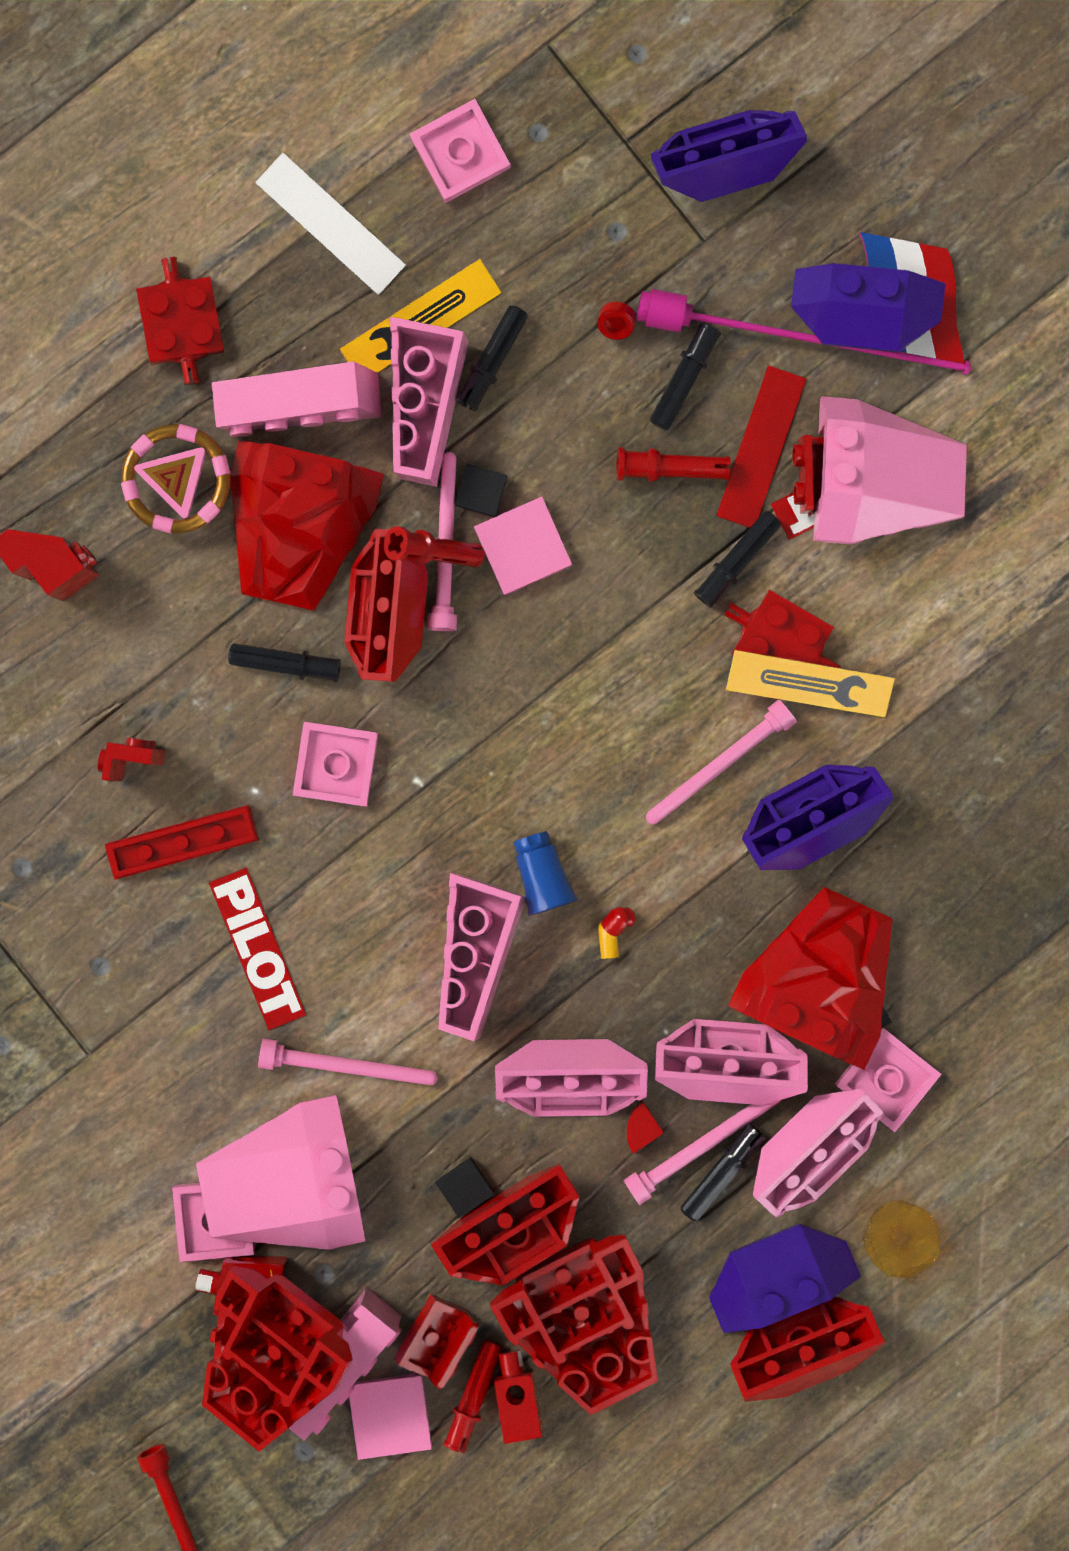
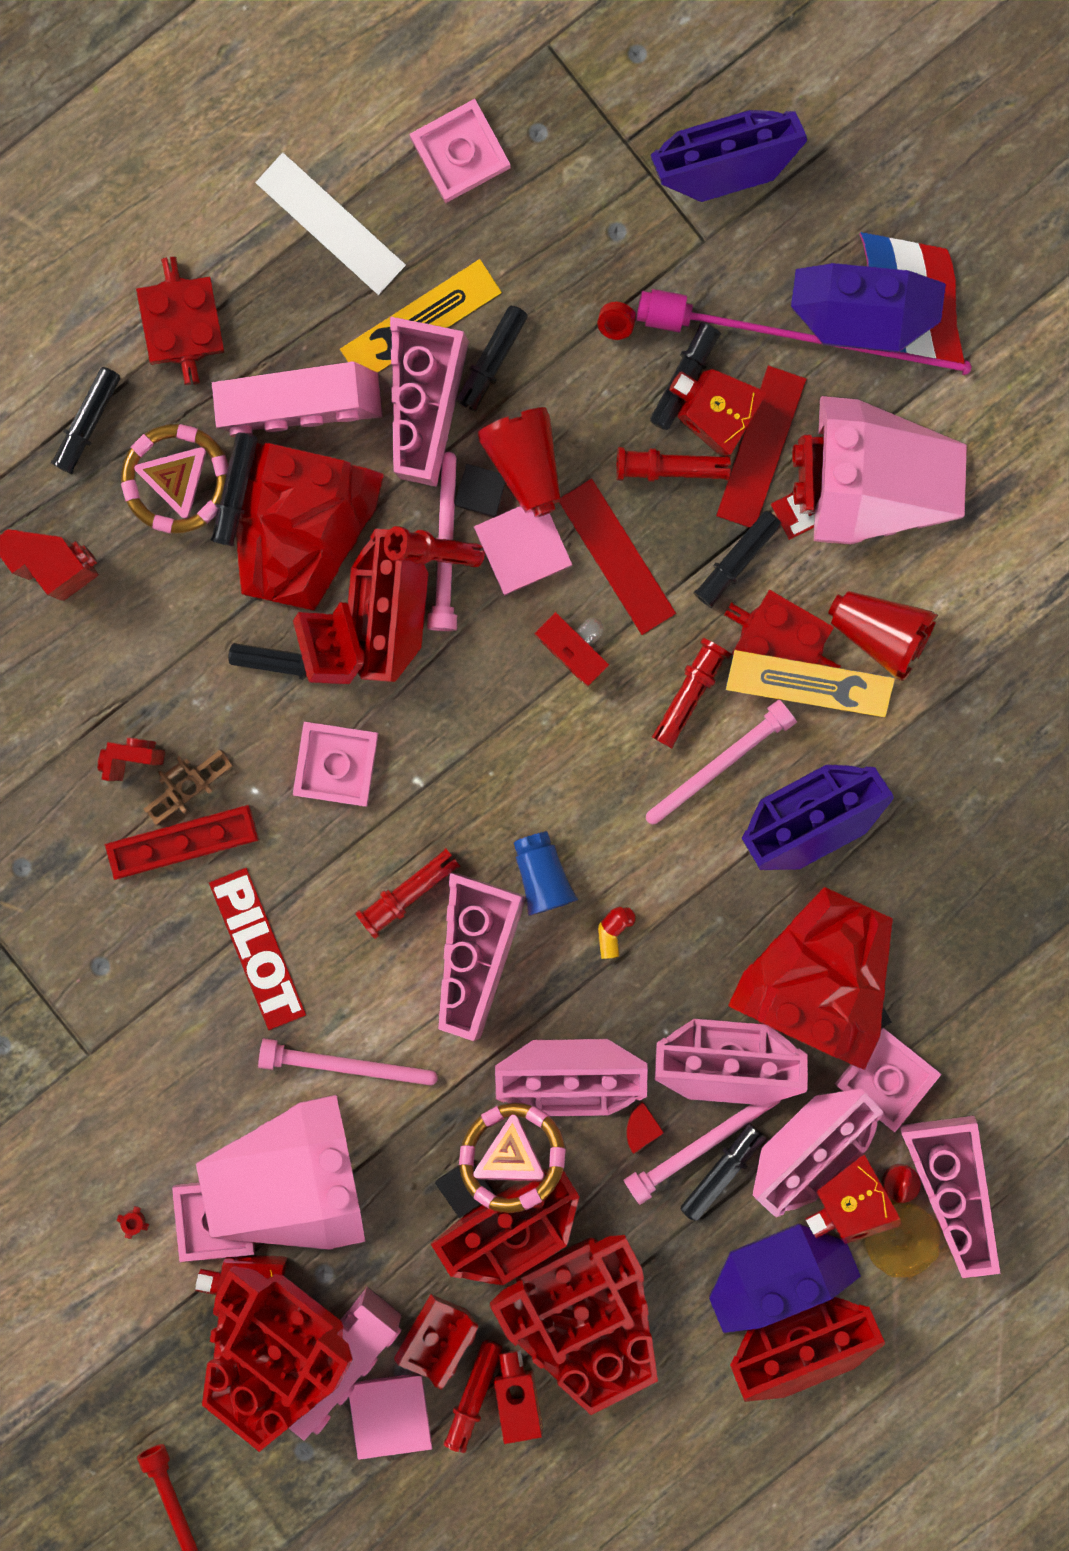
none -> black axle [50,367,120,475]
none -> red piece [117,1206,149,1239]
none -> medium nougat piece [144,750,234,825]
none -> black axle [210,432,258,546]
none -> red bracket [293,602,365,684]
none -> red pin [355,848,461,940]
none -> piece [459,1103,566,1213]
none -> red cone [478,407,560,518]
none -> red piece [534,612,609,687]
none -> red sticker [559,478,676,635]
none -> red pin [651,638,732,749]
none -> red torso [669,369,767,456]
none -> red torso [805,1155,902,1244]
none -> red cone [828,591,938,681]
none -> red tile [882,1164,921,1203]
none -> bright pink wedge [900,1116,1000,1278]

